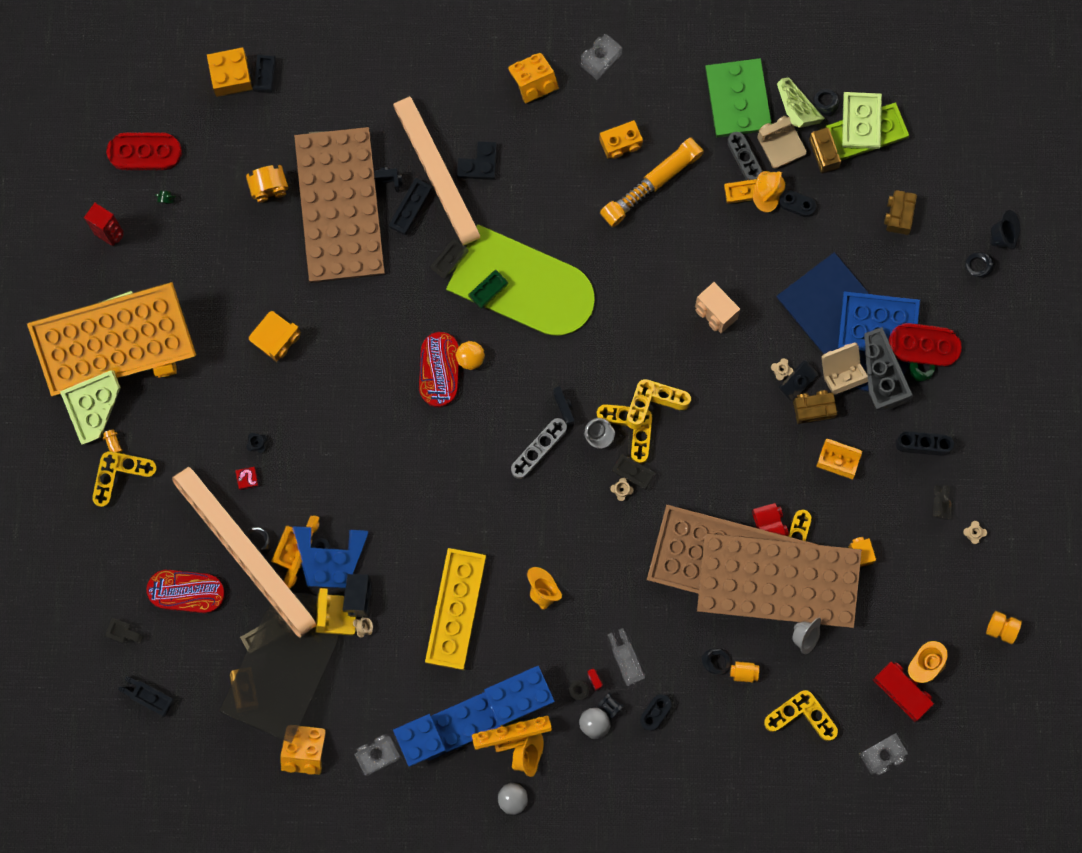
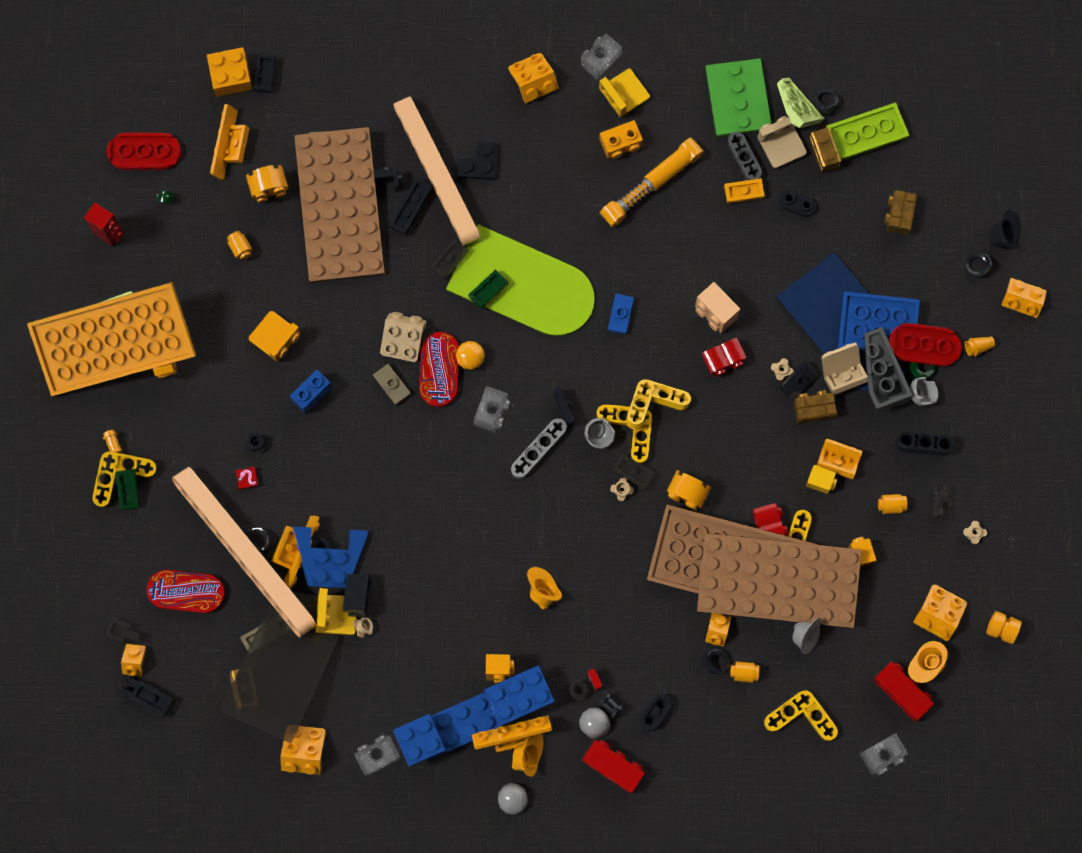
yellowish green plate [60,370,121,445] -> none
yellow plate [425,548,486,670] -> none
clear hinge [607,628,645,686] -> none
light orange piece [753,171,785,212] -> none
yellowish green tile [842,92,882,149] -> none
none -> dark green plate [115,469,140,509]
none -> light orange bracket [121,644,146,676]
none -> light orange bracket [210,104,249,180]
none -> light orange brick [227,231,253,260]
none -> blue brick [290,370,332,414]
none -> dark tan plate [373,364,411,406]
none -> tan bracket [380,312,426,362]
none -> clear brick [473,386,510,433]
none -> light orange brick [486,654,514,684]
none -> red brick [582,739,645,794]
none -> yellow bracket [599,68,650,117]
none -> blue plate [608,294,634,335]
none -> light orange brick [666,470,711,511]
none -> red brick [702,338,746,377]
none -> light orange bracket [705,613,731,646]
none -> yellow brick [806,465,837,494]
none -> light orange brick [878,494,907,514]
none -> light grey hair [909,377,938,406]
none -> light orange bracket [913,585,967,641]
none -> light orange cone [965,336,995,357]
none -> light orange bracket [1001,278,1047,318]

